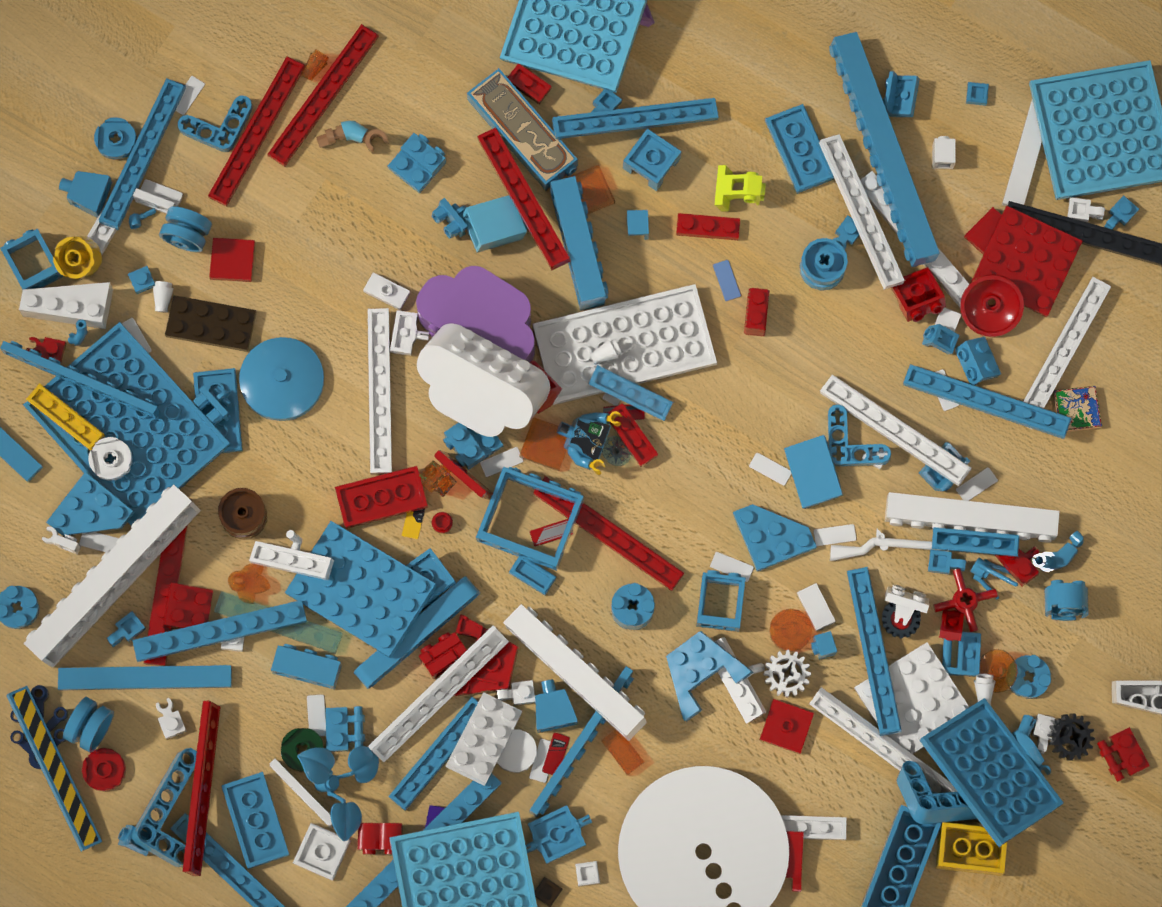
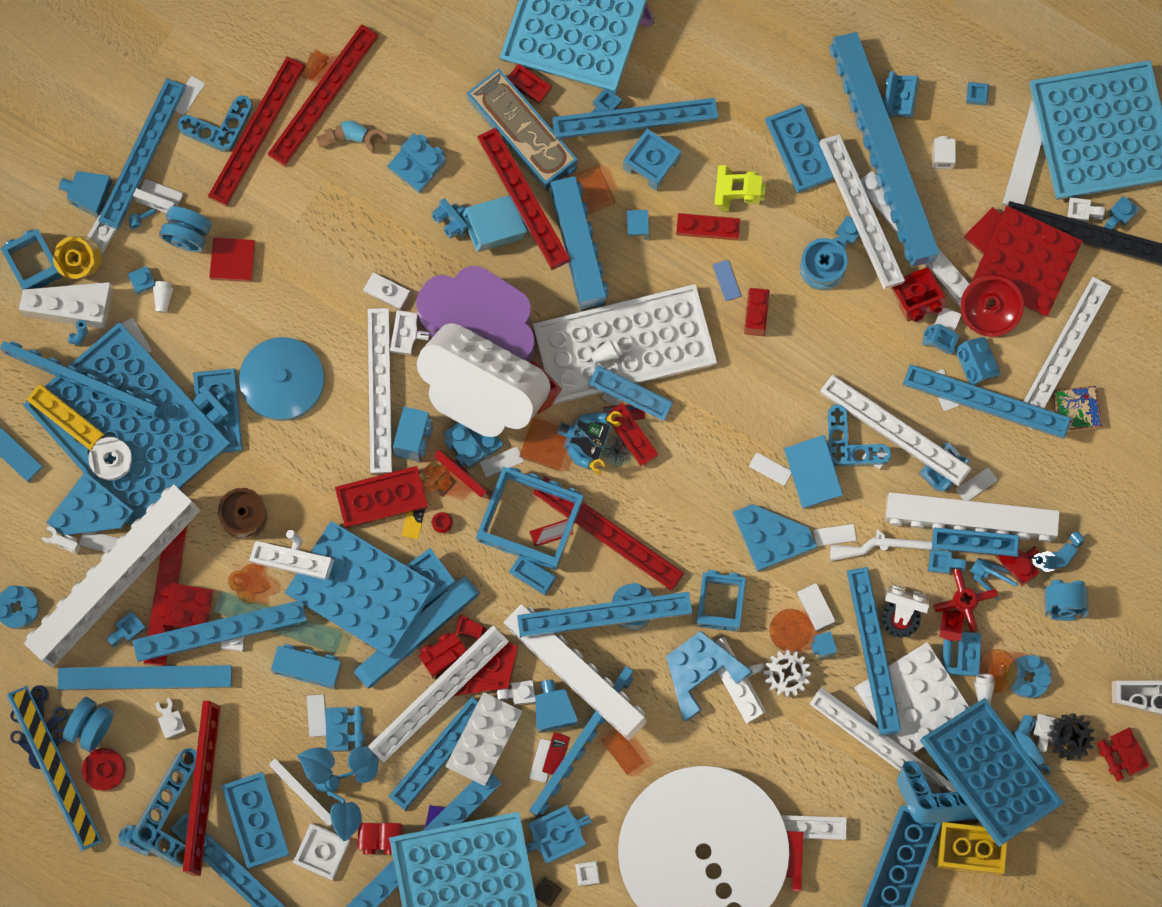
red plate [26,337,67,362] -> none
dark azure plate [94,117,137,159] -> none
dark brown plate [165,295,257,352] -> none
dark green plate [281,728,324,772] -> none
white tile [497,729,537,773] -> none
white sticker [710,552,754,582] -> none
red plate [759,699,814,754] -> none
none -> dark azure brick [393,406,433,463]
none -> dark azure plate [517,592,692,638]

